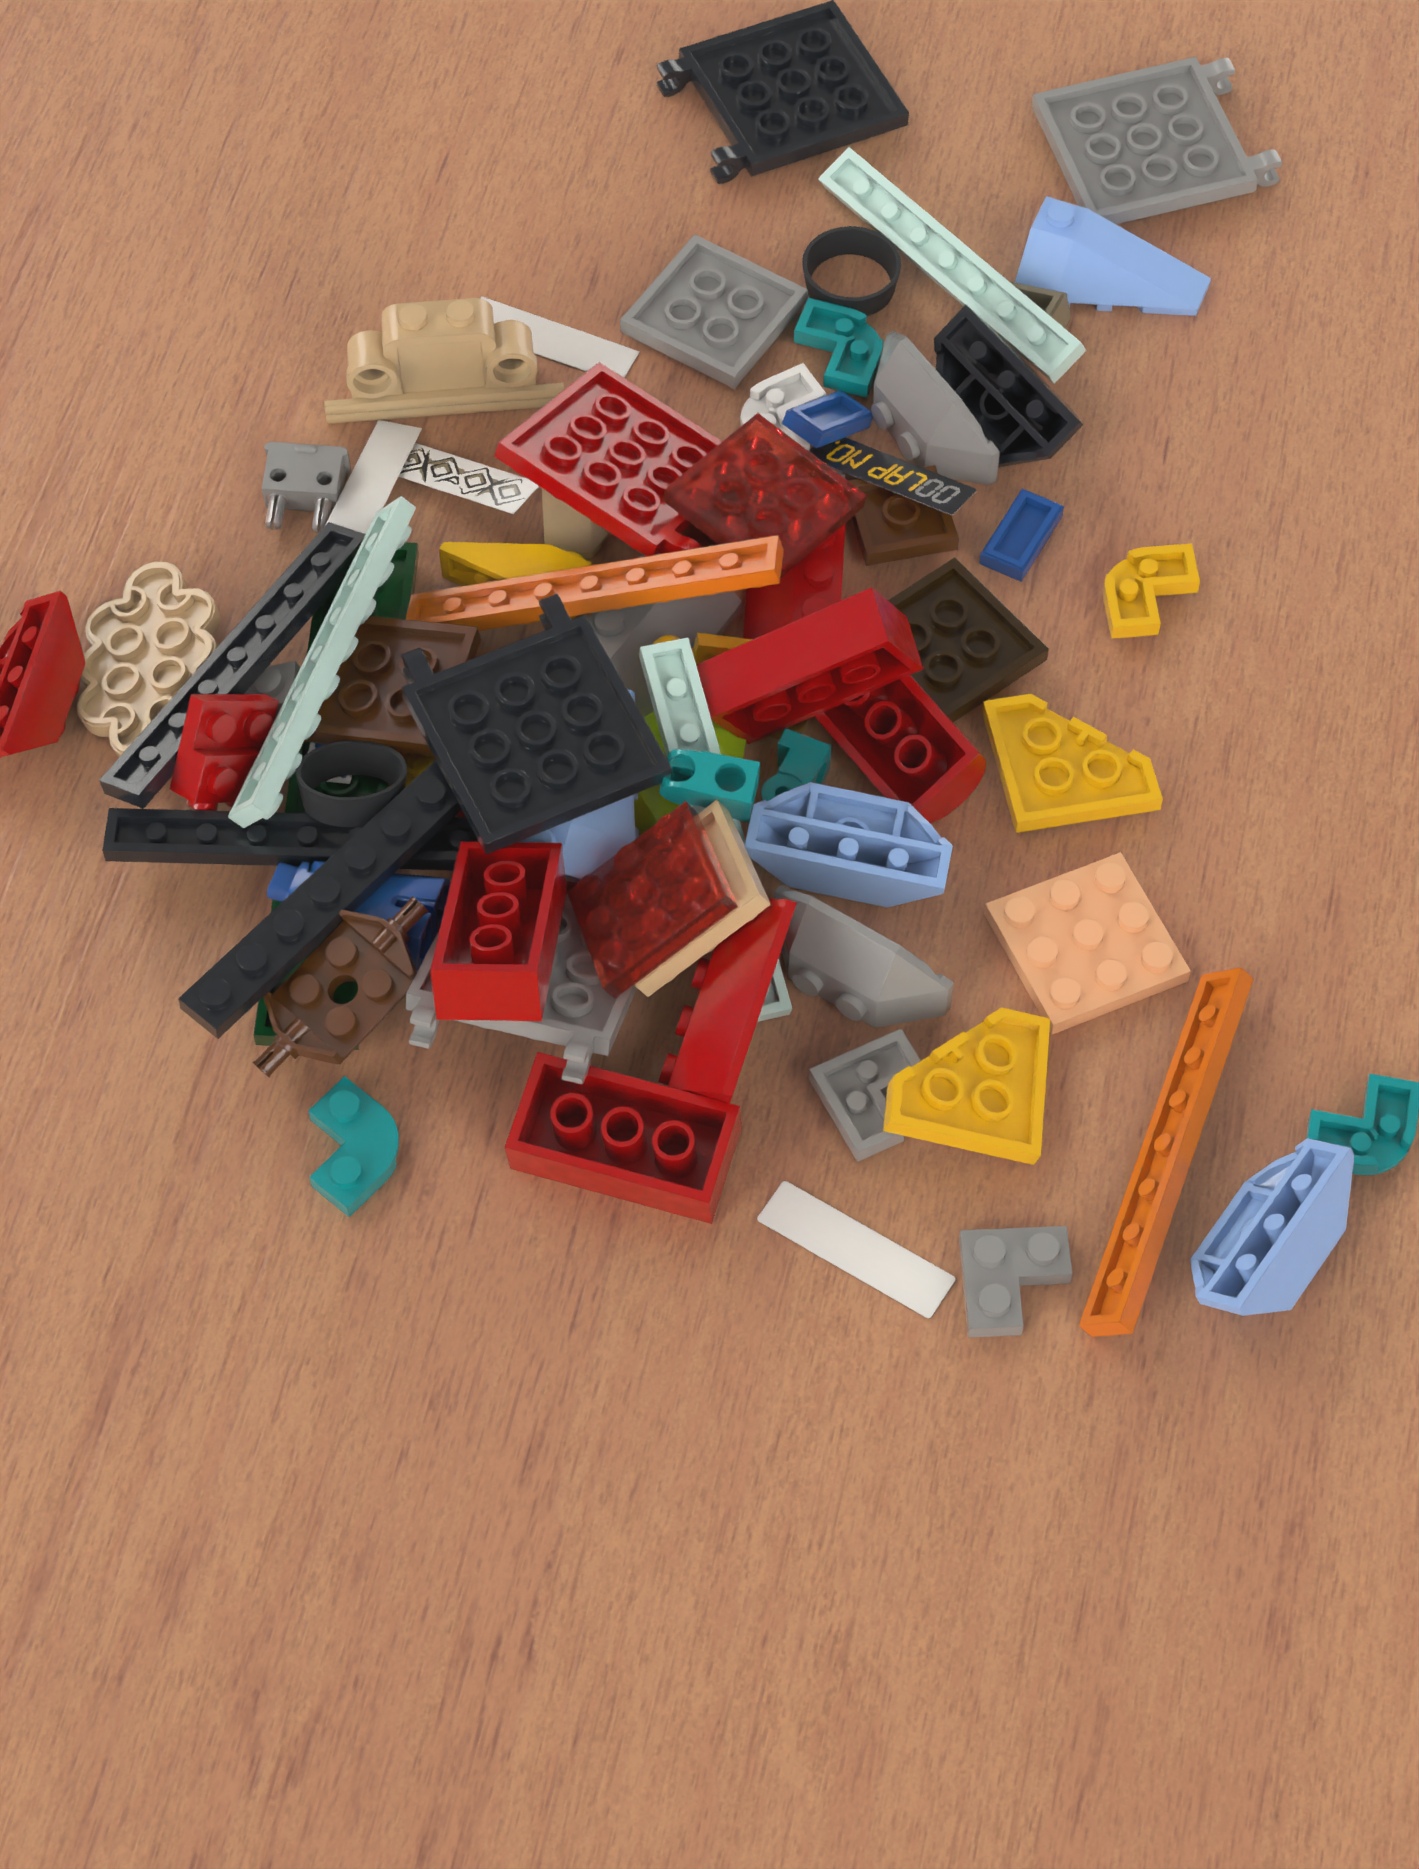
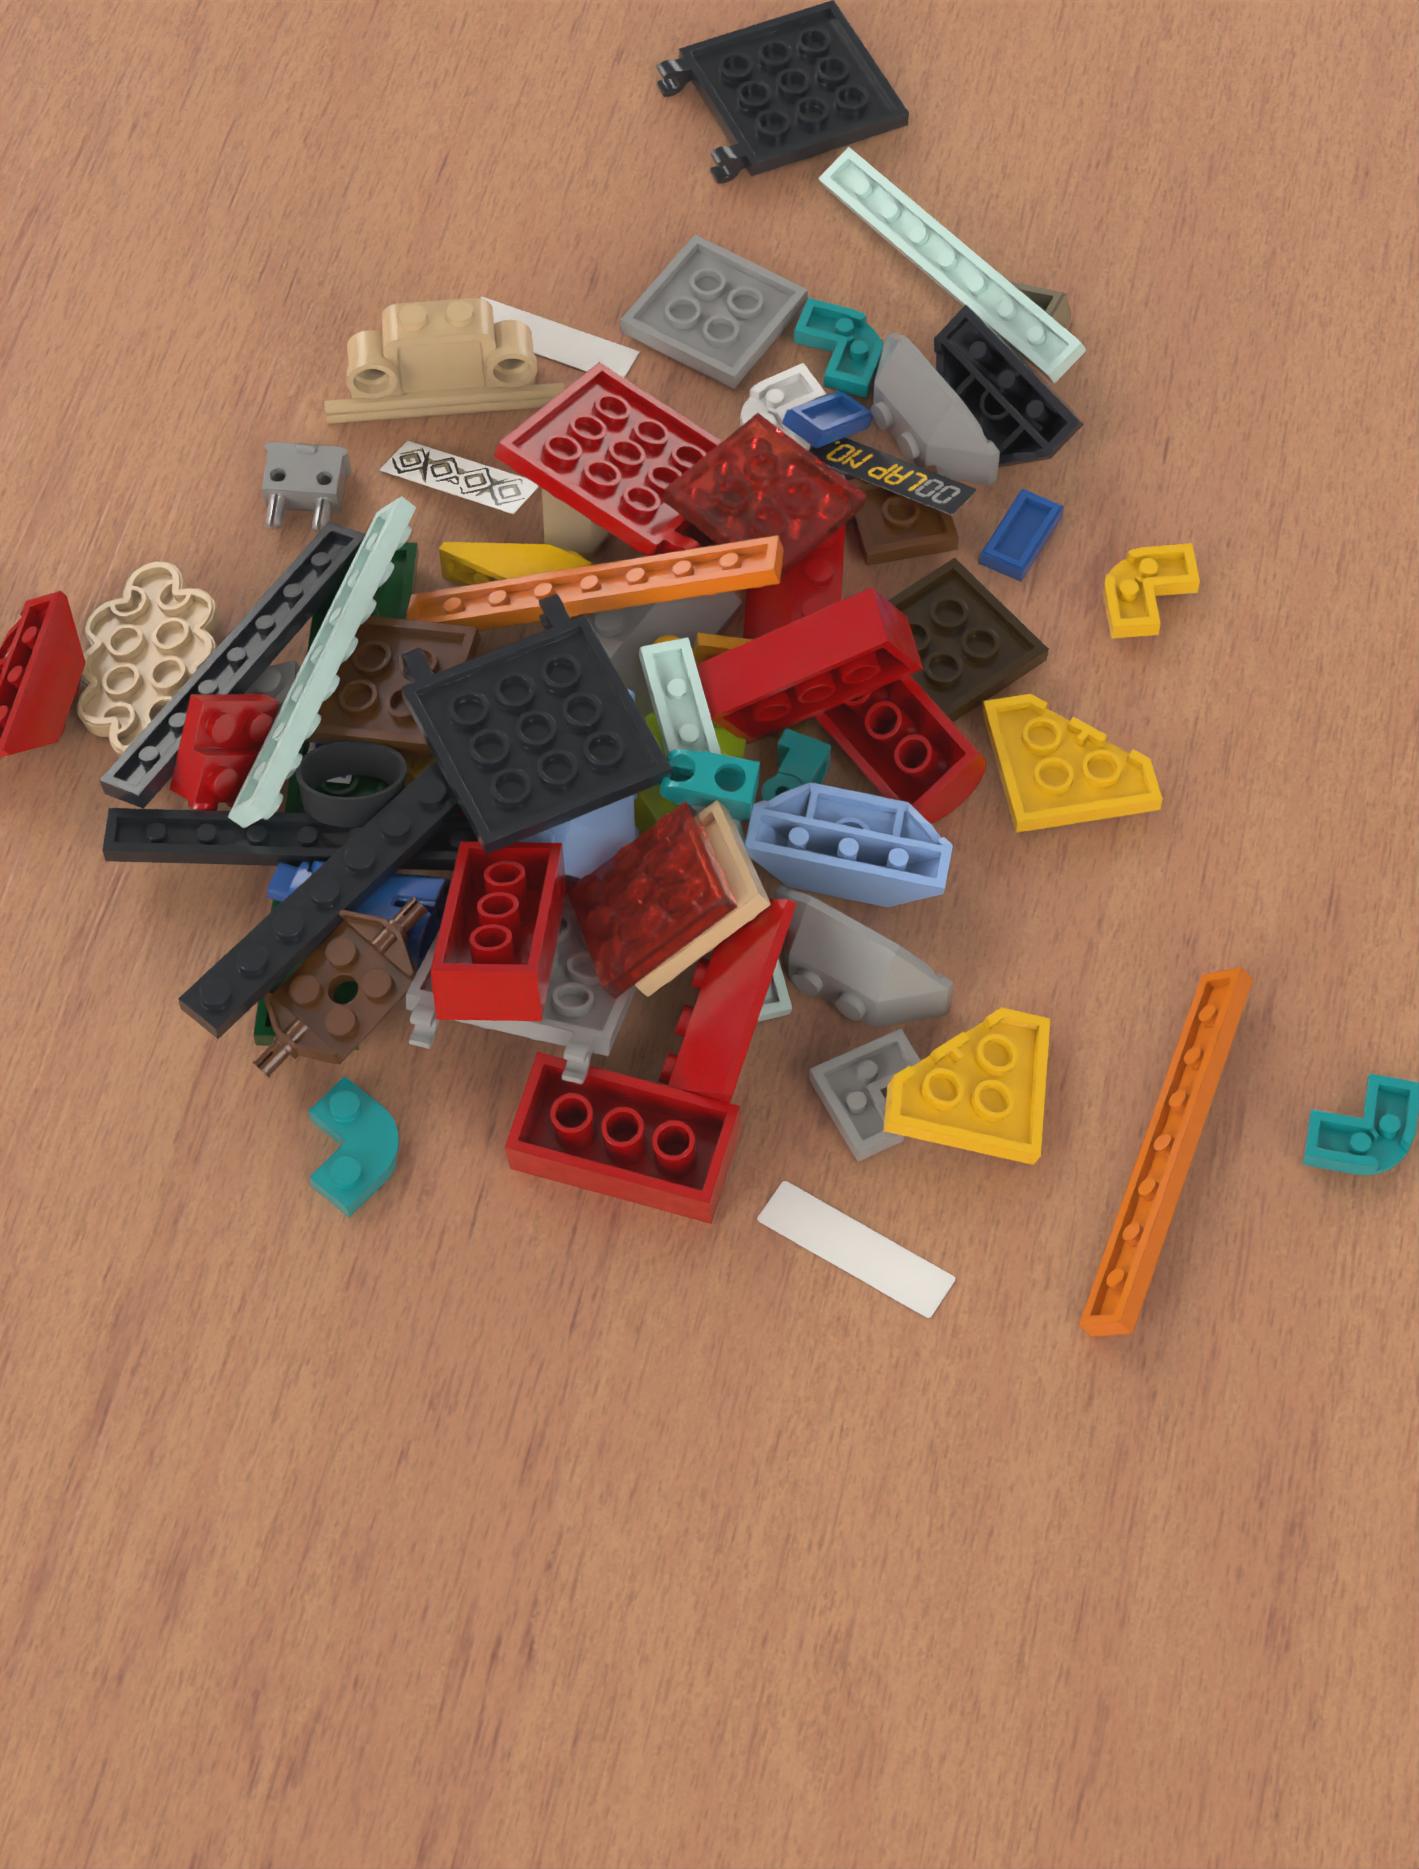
white sticker [325,420,422,534] -> none
black tyre [802,226,901,316] -> none
light grey plate [959,1226,1072,1338] -> none
light nougat plate [984,852,1191,1035] -> none
light blue wedge [1015,196,1211,316] -> none
light grey plate [1032,57,1282,224] -> none
light blue wedge [1190,1138,1354,1316] -> none

